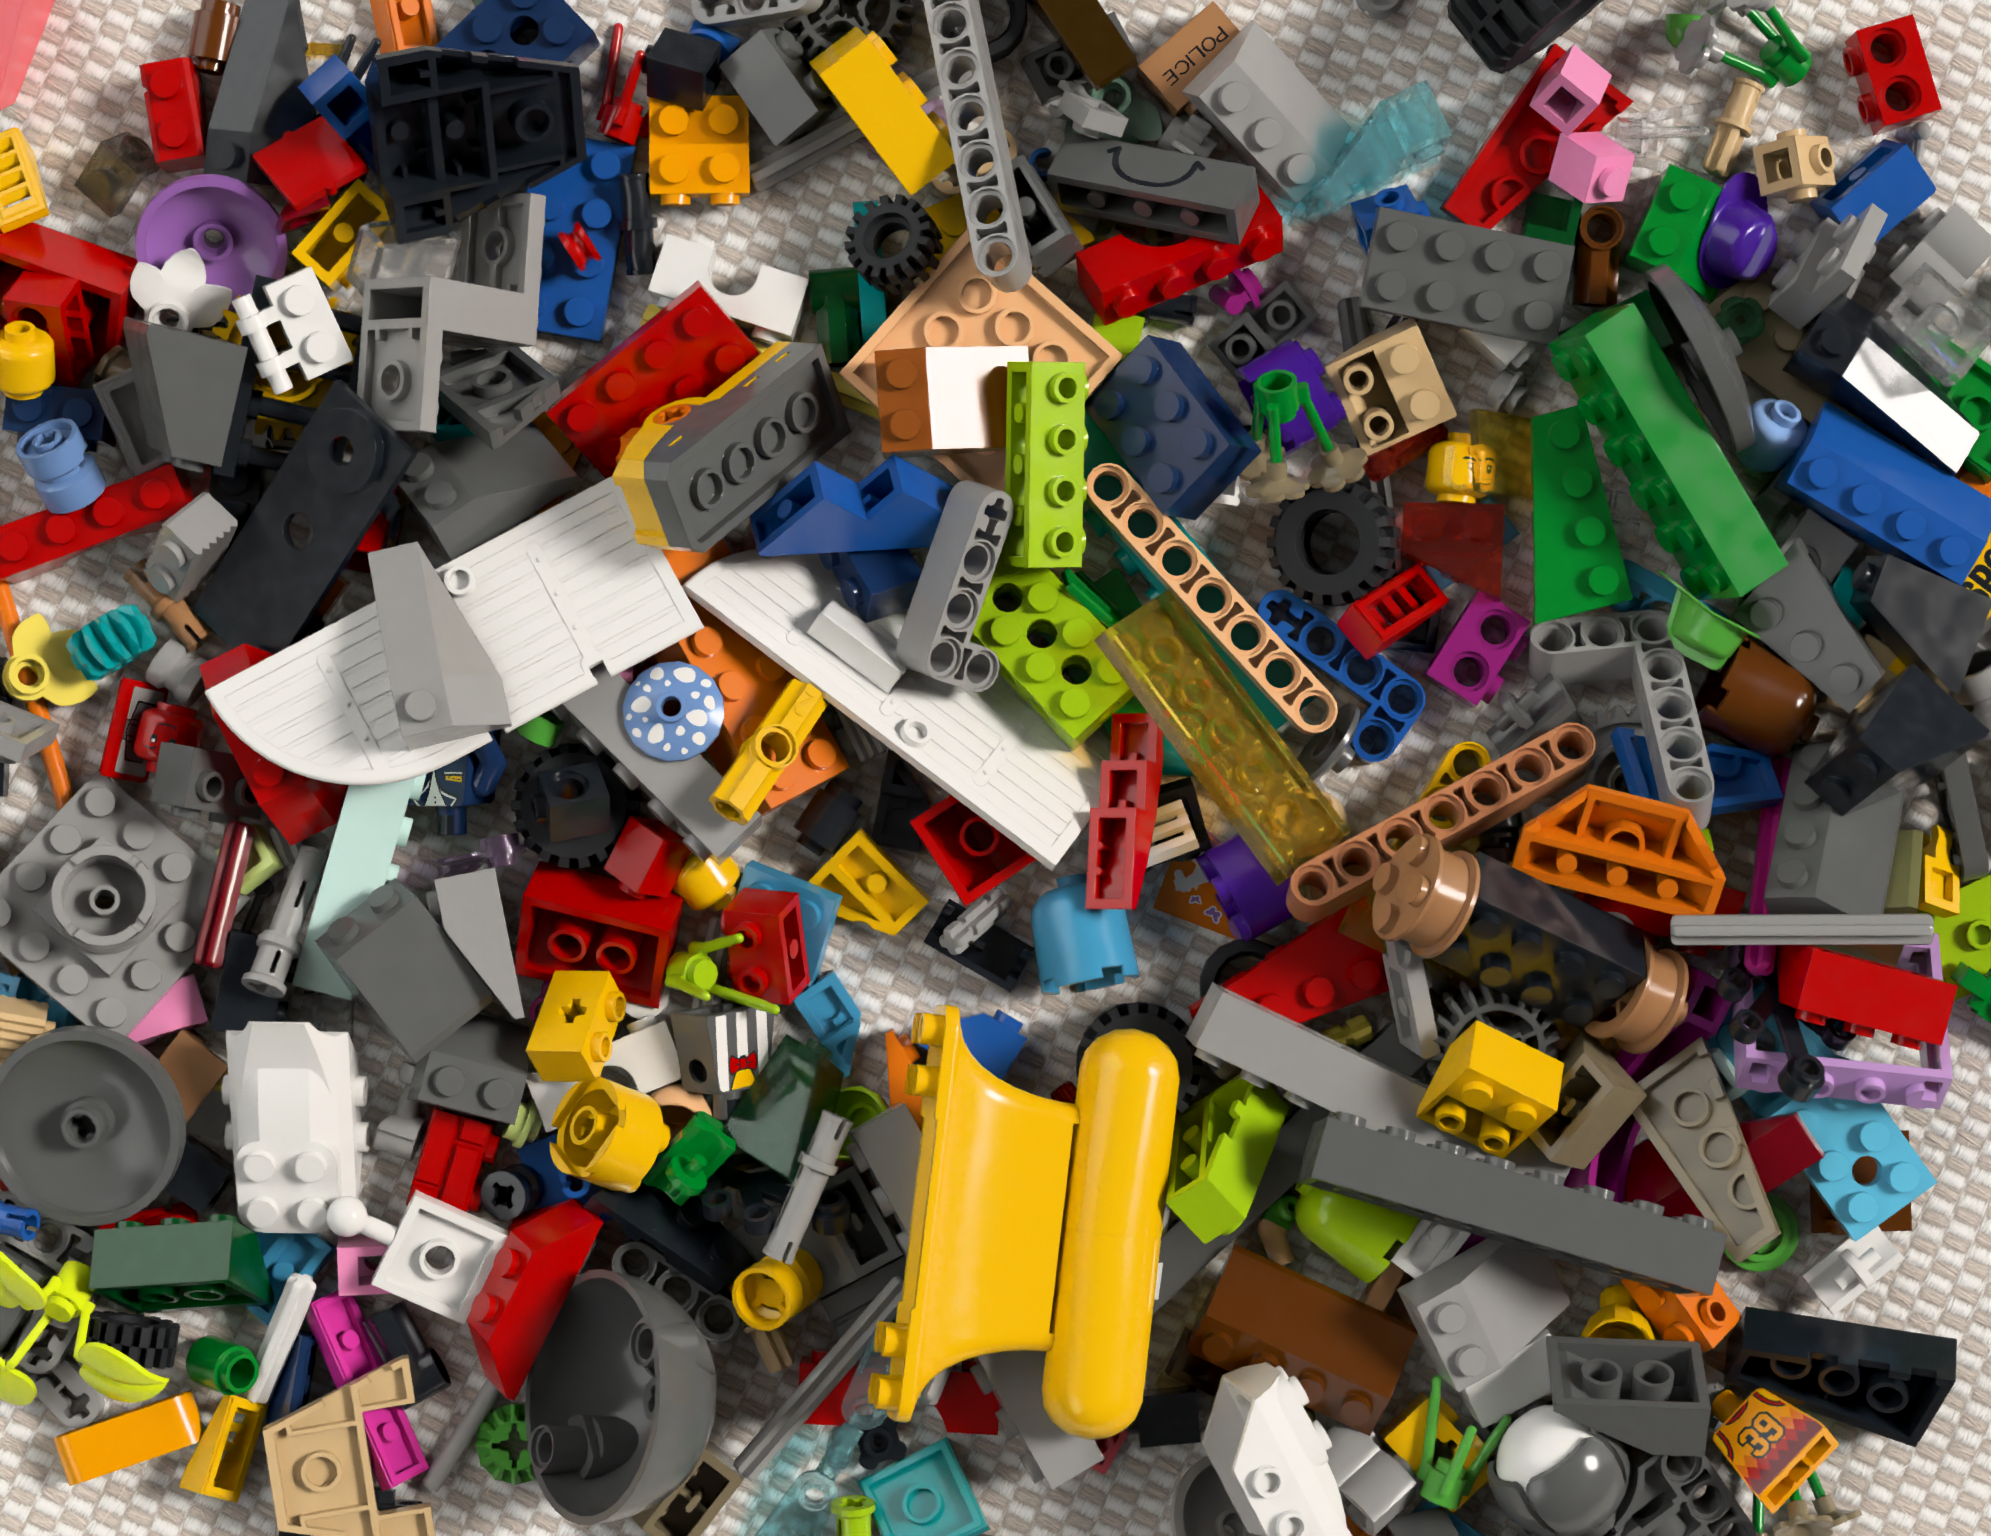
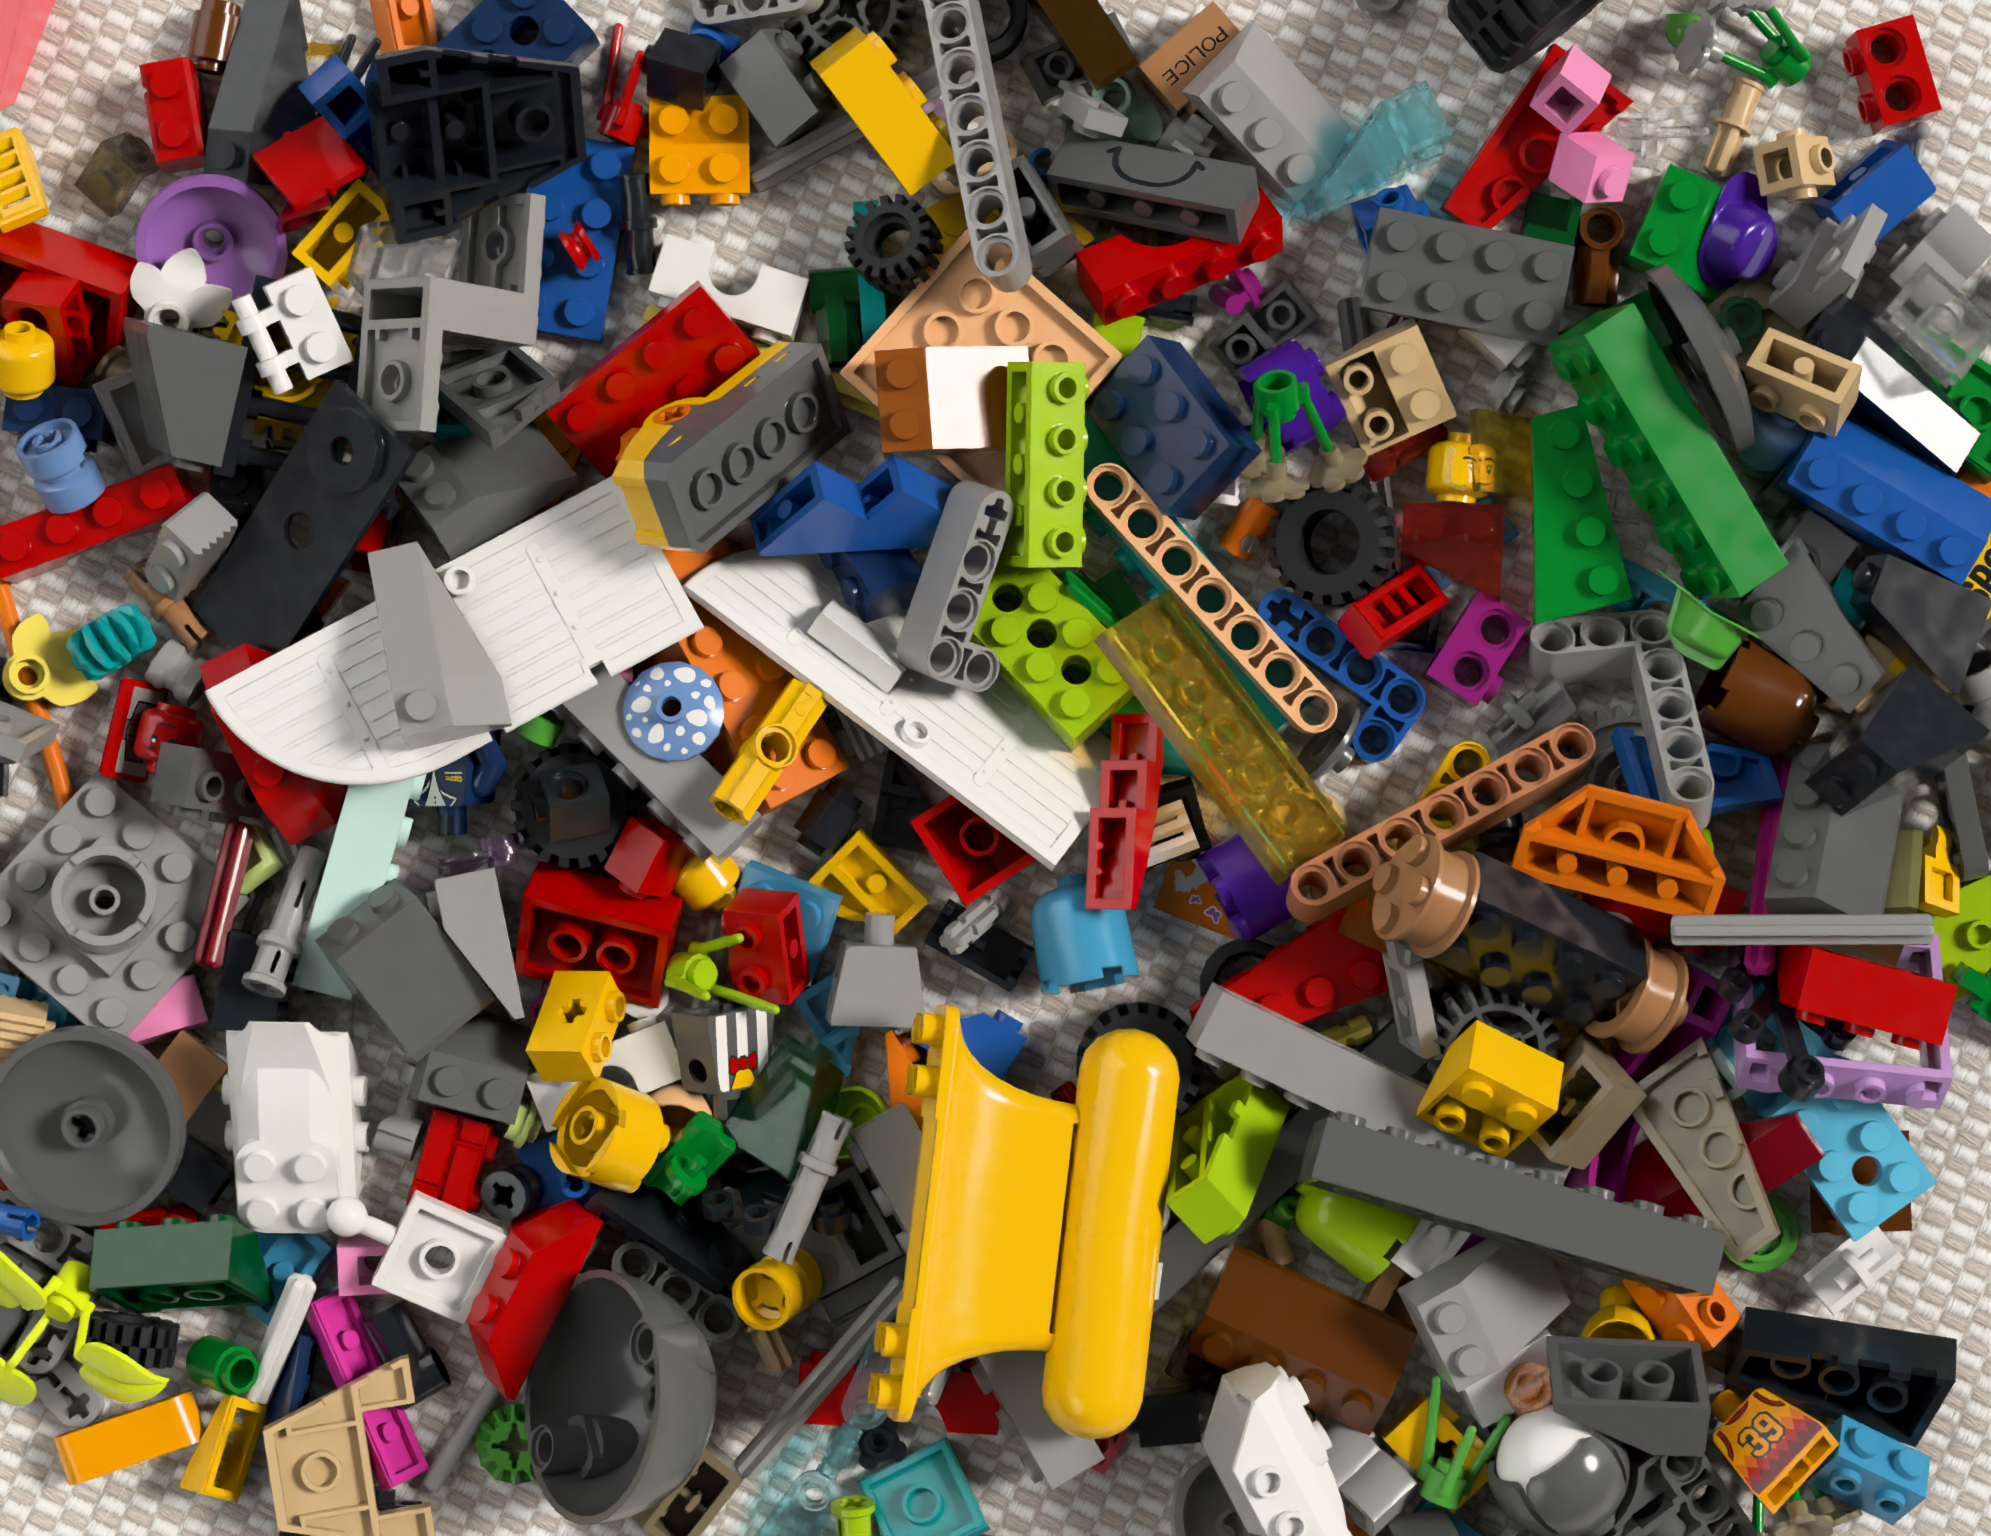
none -> light grey torso [825,912,925,1028]
none -> orange piece [1218,497,1282,562]
none -> clear orange plate [1504,1362,1552,1417]
none -> tan brick [1744,327,1862,438]
none -> dark azure brick [1805,1415,1930,1525]

